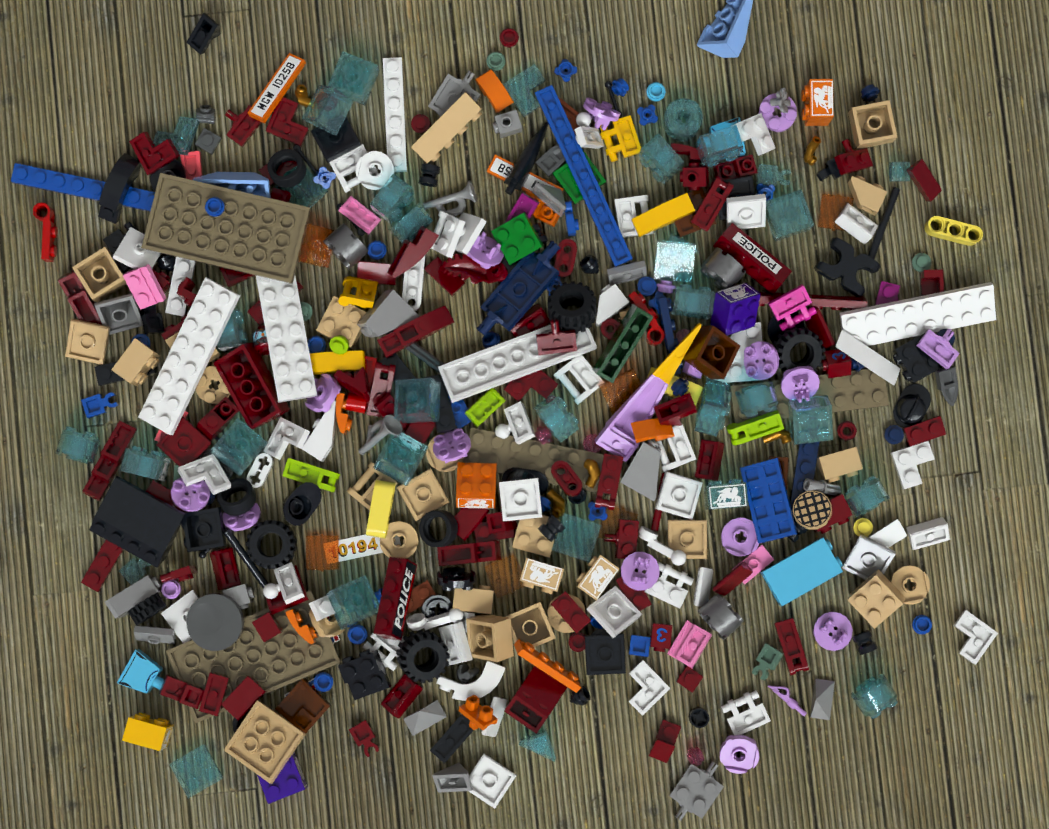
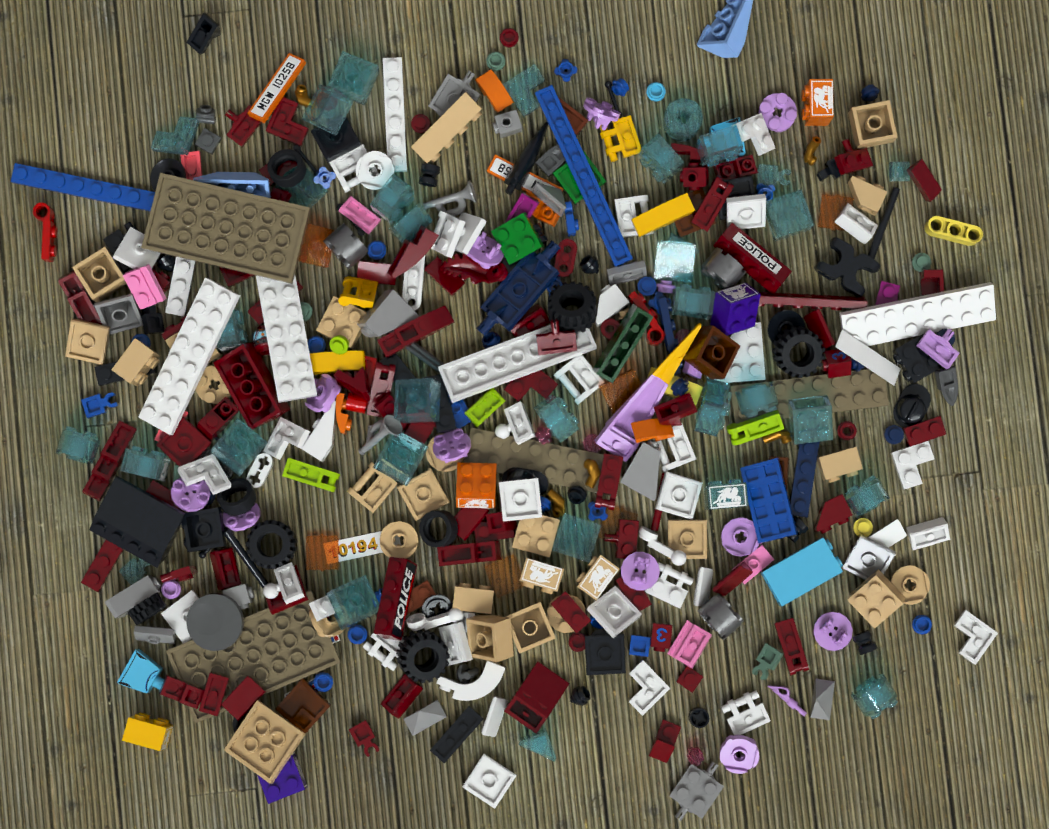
black arch [98,153,141,224] -> none
dark red plate [129,132,180,175] -> none
clear light blue plate [169,744,223,798] -> none
dark red bracket [177,277,196,307] -> none
blue plate [205,197,225,217] -> none
dark red panel [252,612,283,642] -> none
black piece [283,482,322,526] -> none
orange slope [285,609,318,644] -> none
black plate [338,649,391,700] -> none
light yellow beam [366,479,396,539] -> none
light grey slope [432,763,473,793] -> none
black plate [437,567,476,591] -> none
orange hips [458,695,498,731] -> none
orange plate [514,639,581,693] -> none
black wheel [538,515,566,542] -> none
dark red plate [551,461,582,497] -> none
white plate [575,112,605,149] -> none
blue plate [637,105,658,126] -> none
dark red slope [695,439,724,481] -> none
lavender plate [744,341,779,380] -> none
dark pink plate [768,285,817,332] -> none
light grey plant [770,87,791,113] -> none
lavender plate [781,366,820,403] -> none
tile [793,491,832,530] -> none
light grey axle [803,478,841,496] -> none

